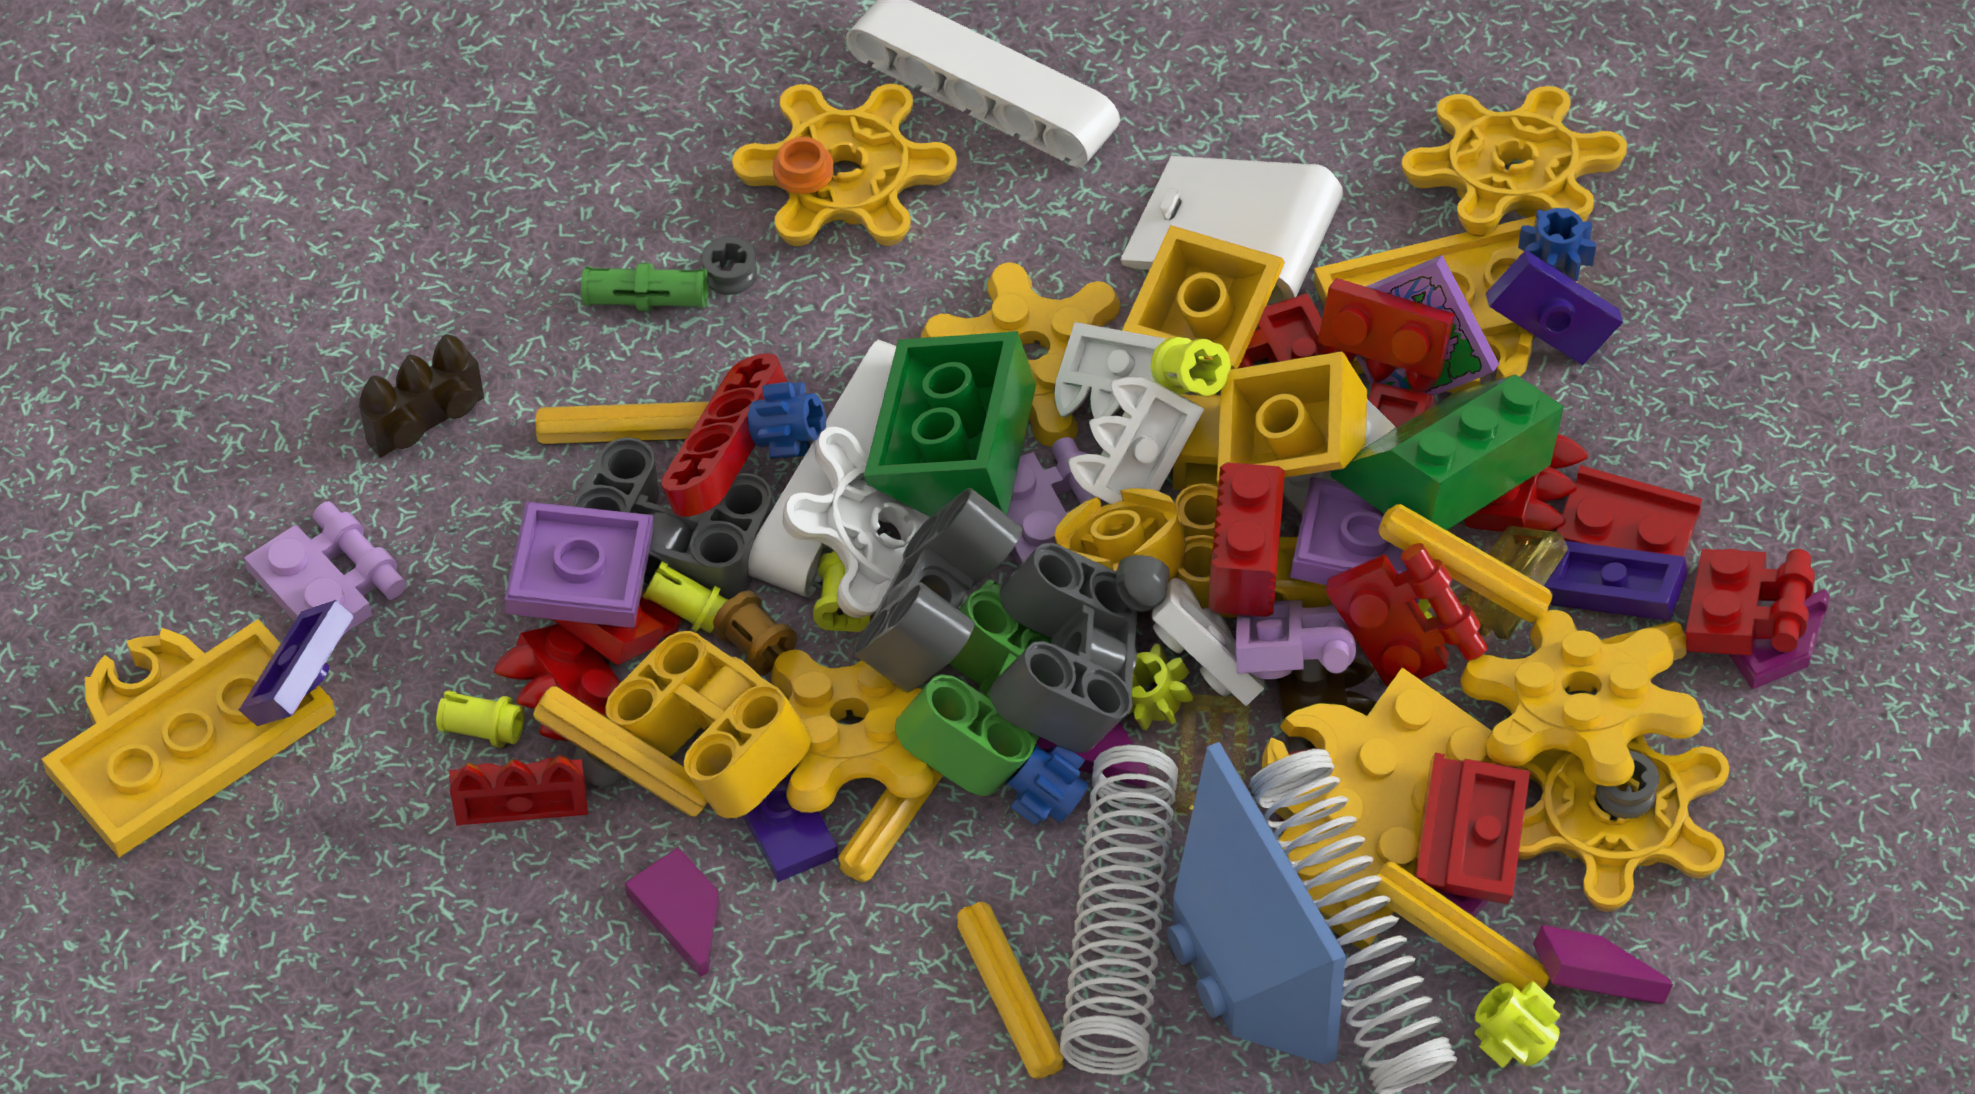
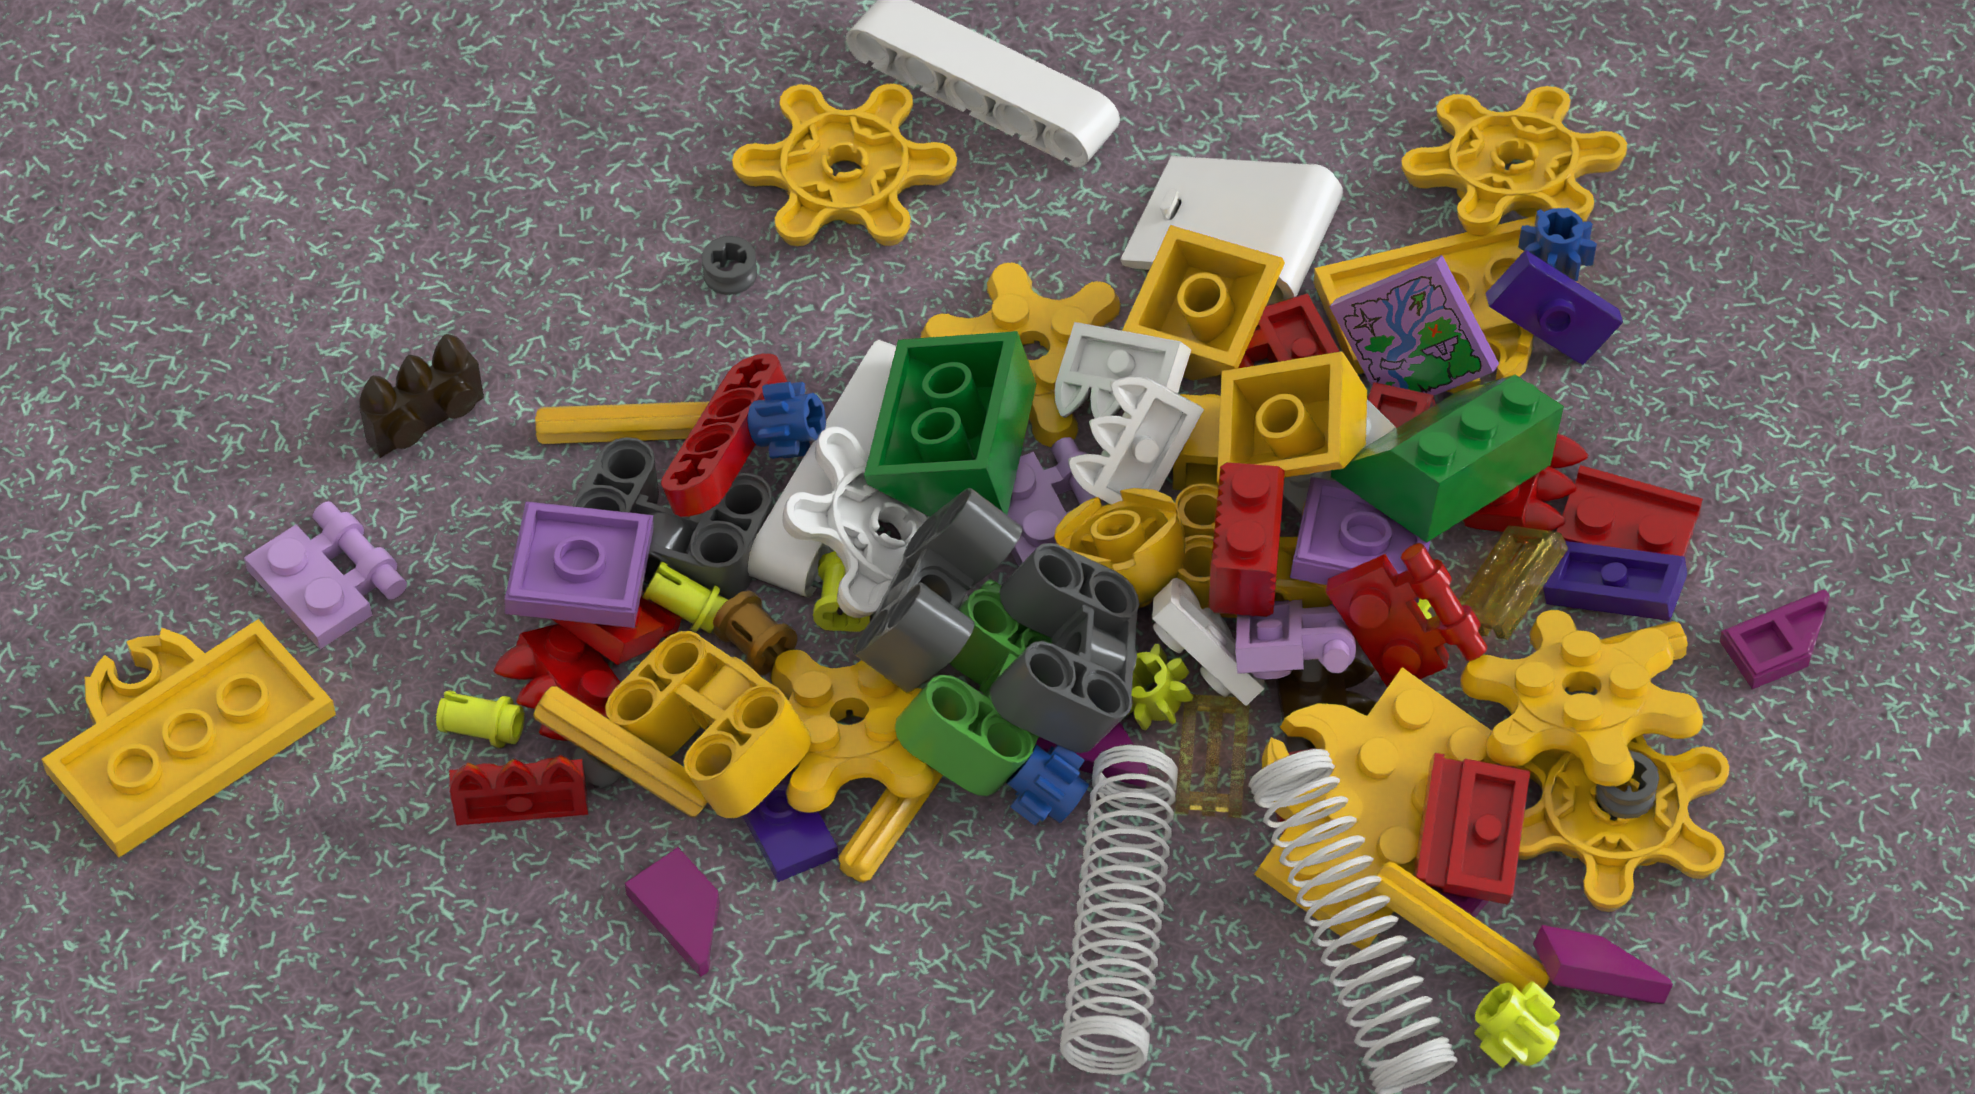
dark purple plate [239,600,354,726] -> none
bright green pin [581,263,709,312] -> none
orange plate [773,137,834,194] -> none
yellow axle [957,902,1064,1080] -> none
dark grey hinge [1115,555,1170,612] -> none
neon yellow bush [1150,337,1231,396] -> none
medium blue slope [1167,742,1346,1064] -> none
red plate [1317,278,1455,393] -> none
yellow axle [1378,504,1552,623] -> none
red plate [1686,549,1815,656] -> none

